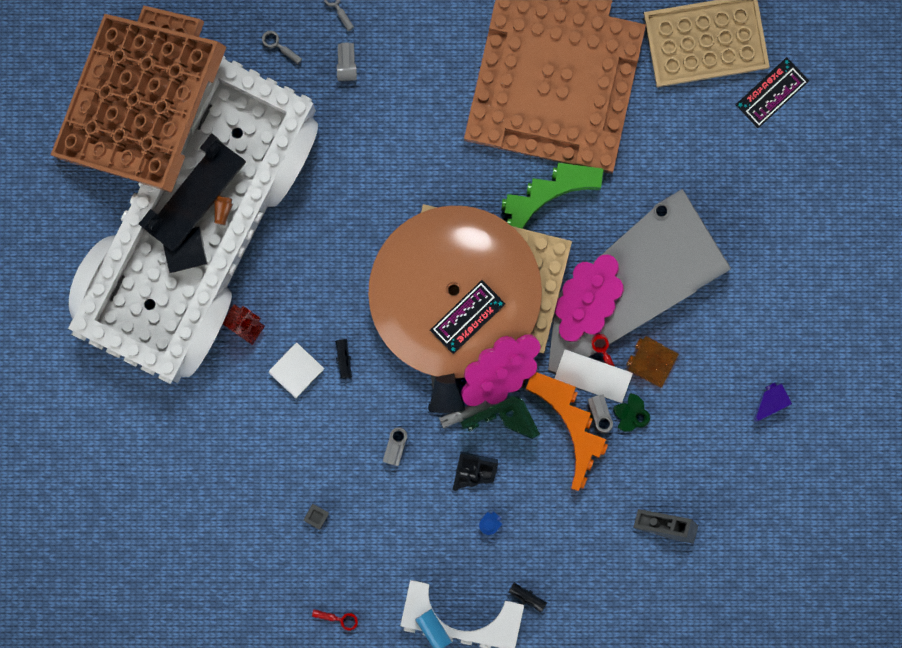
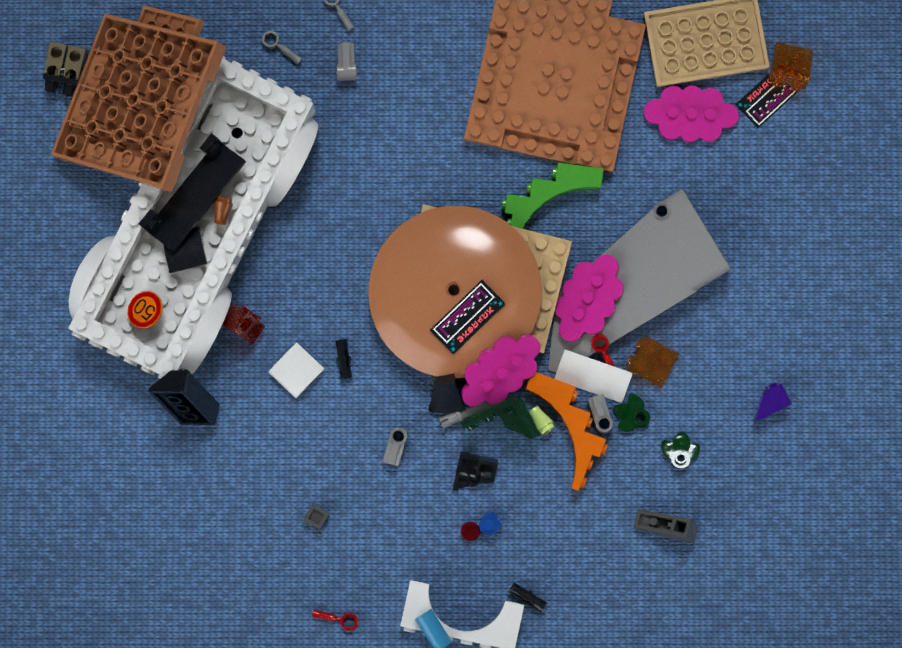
none -> dark tan hips [43,42,89,97]
none -> piece [127,291,163,329]
none -> black slope [148,369,220,425]
none -> dark red plate [461,522,480,541]
none -> yellowish green cone [529,406,555,436]
none -> dark pink plate [643,85,739,143]
none -> dark green plate [661,431,700,469]
none -> clear orange plate [768,42,813,91]

